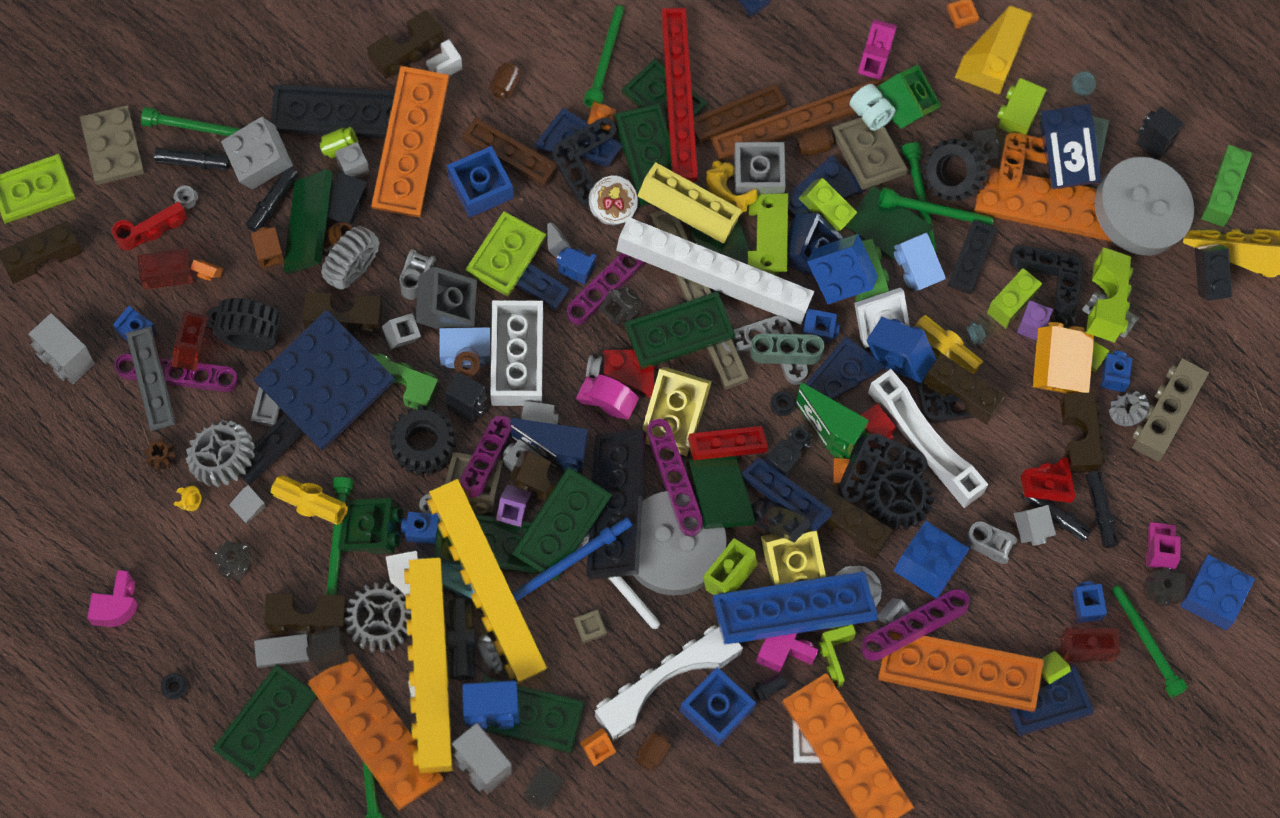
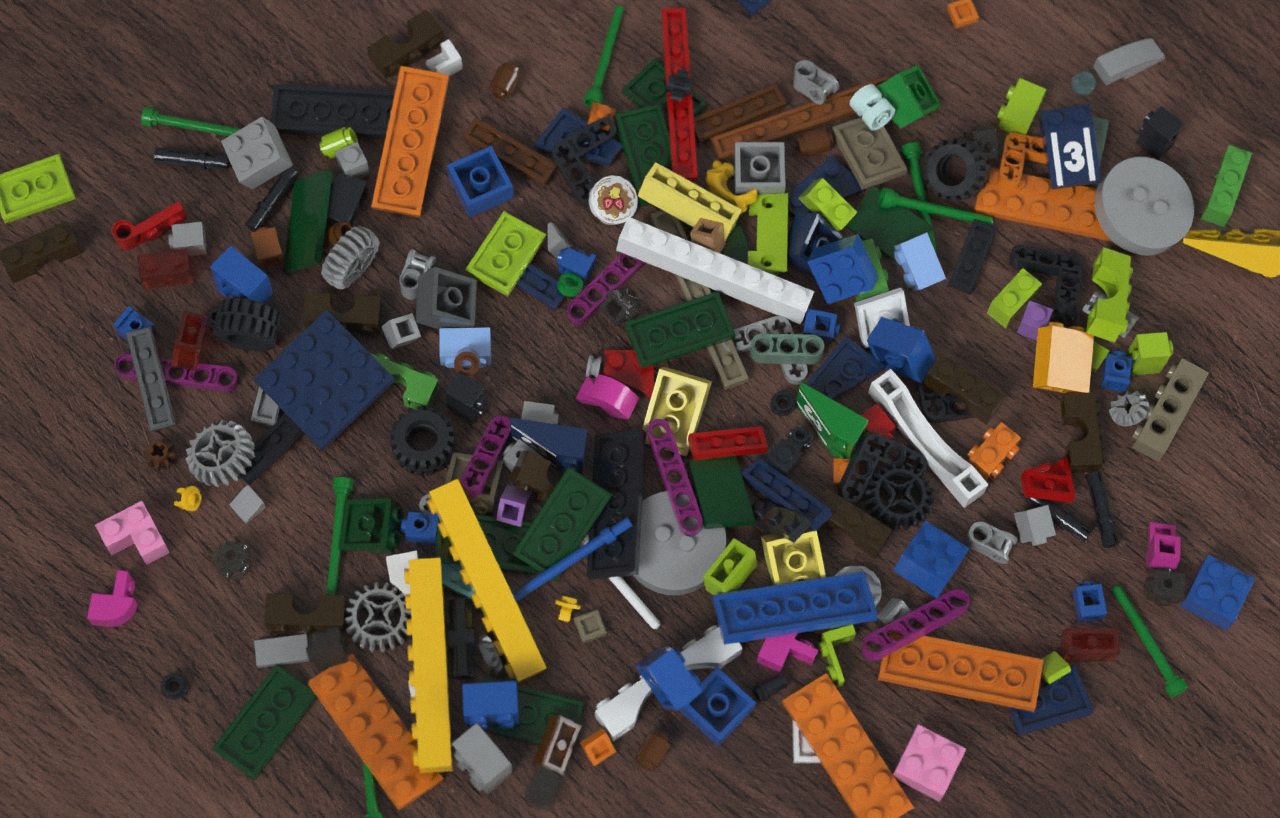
light grey brick [28,314,95,385] -> none
dark tan plate [80,105,145,185] -> none
light grey plate [173,186,198,209] -> none
orange plate [191,260,224,281] -> none
yellow piece [271,475,348,525] -> none
white brick [490,301,543,406] -> none
dark pink brick [858,19,897,80] -> none
yellow piece [915,315,983,375] -> none
yellow wedge [955,6,1032,95] -> none
clear light blue plate [966,321,987,345] -> none
black brick [1195,243,1232,301] -> none
none -> bright pink brick [95,501,170,565]
none -> light grey brick [168,222,207,257]
none -> blue brick [210,246,274,304]
none -> reddish brown slope [533,715,581,775]
none -> yellow plate [555,596,581,622]
none -> green tile [557,273,583,297]
none -> blue brick [634,647,703,711]
none -> black gear [666,69,694,101]
none -> medium nougat brick [690,218,725,253]
none -> light grey piece [793,60,839,105]
none -> bright pink brick [893,725,966,801]
none -> orange brick [967,422,1021,482]
none -> light grey slope [1093,38,1165,86]
none -> lime brick [1127,332,1173,376]

